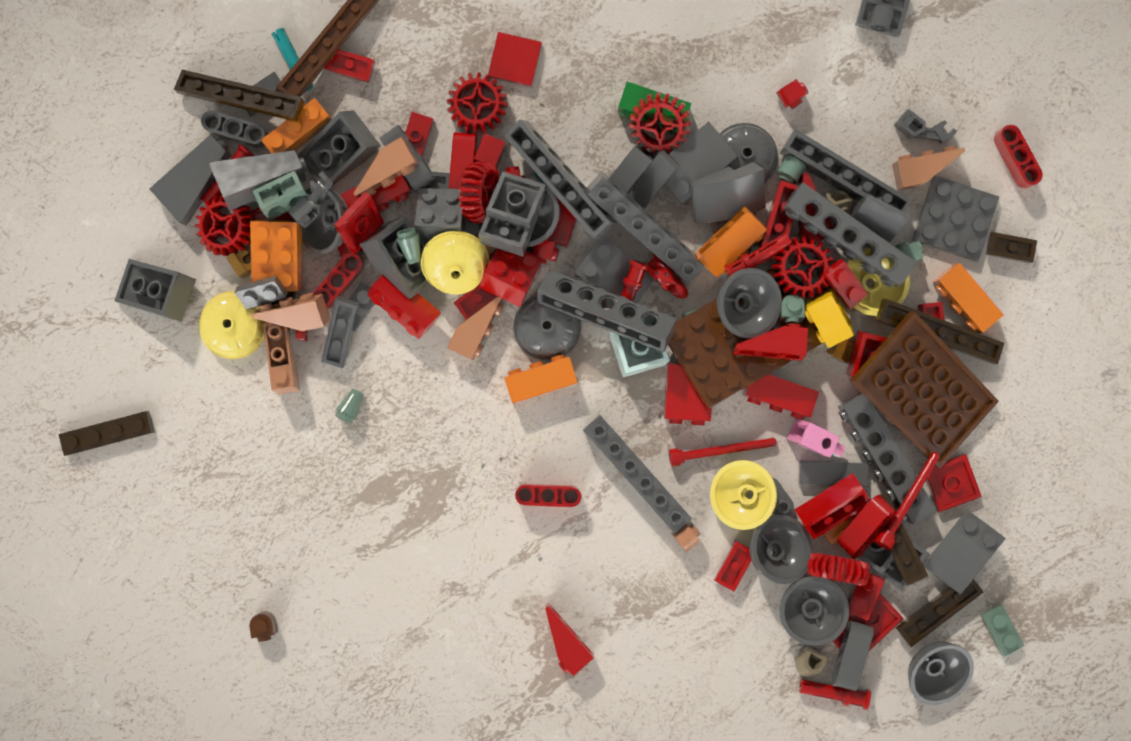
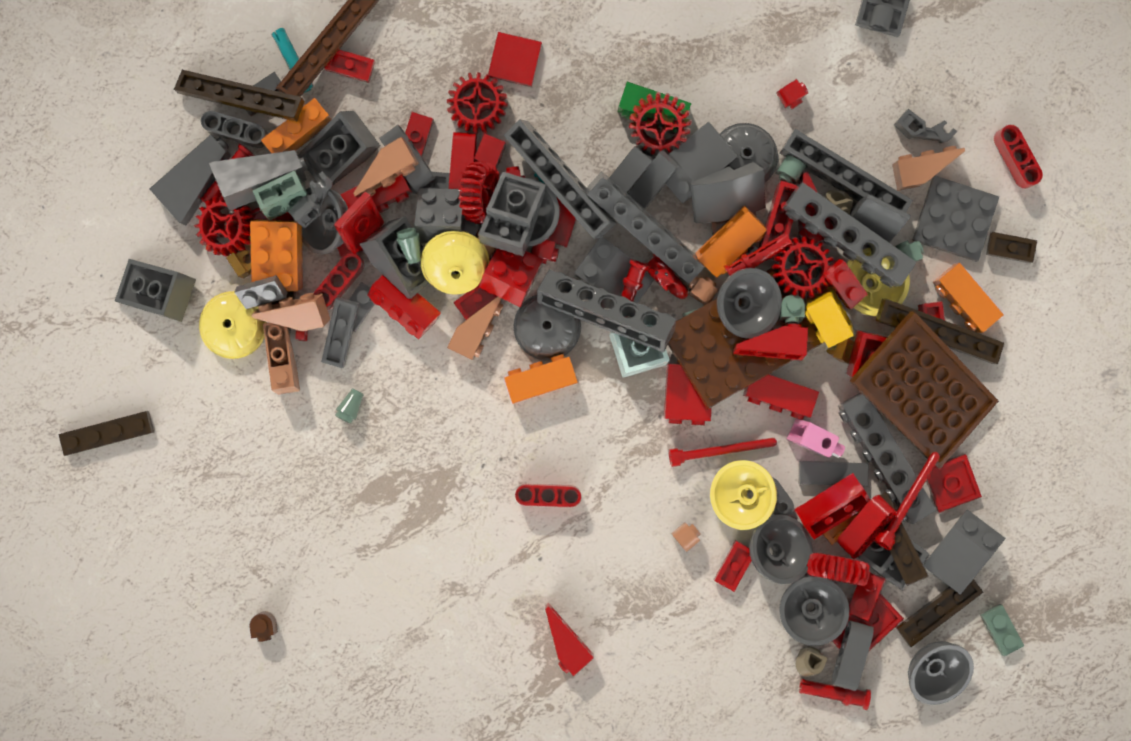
dark grey brick [583,415,692,533] -> none
none -> nougat plate [688,276,718,305]

